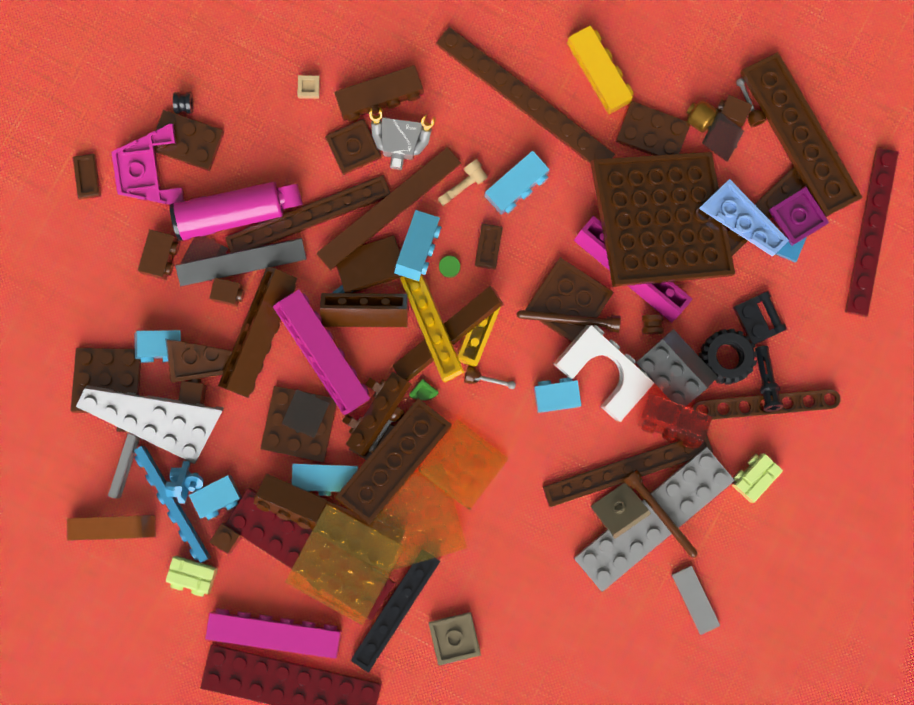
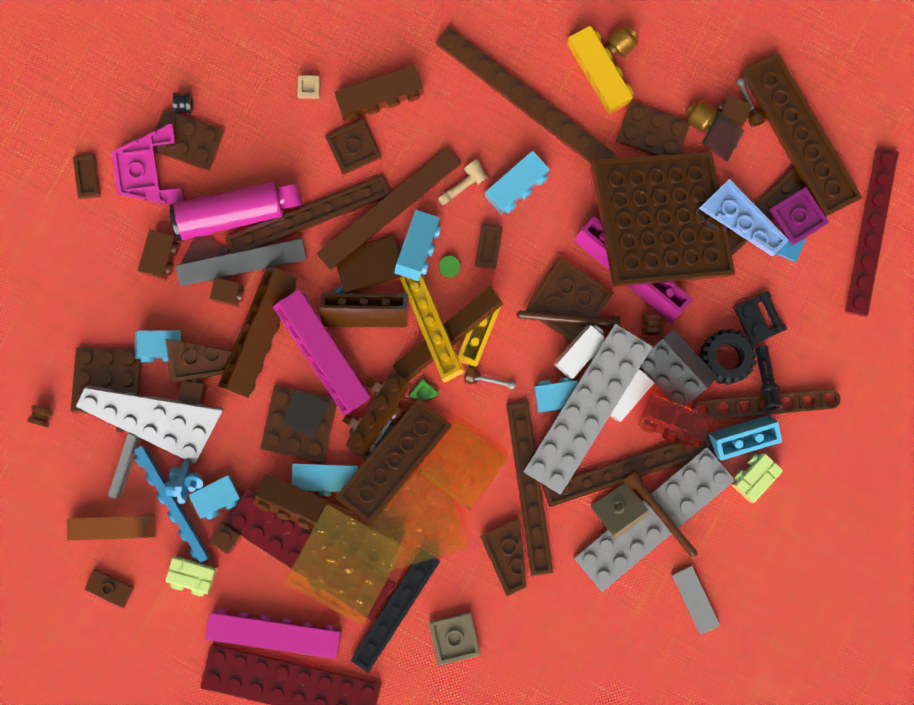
light grey torso [369,108,436,170] -> none
none -> reddish brown wheel [27,405,54,427]
none -> reddish brown plate [84,569,134,608]
none -> reddish brown wing [480,518,527,596]
none -> reddish brown tile [506,401,553,576]
none -> light grey plate [524,324,653,495]
none -> pearl gold head [607,25,639,57]
none -> medium azure brick [708,415,782,460]

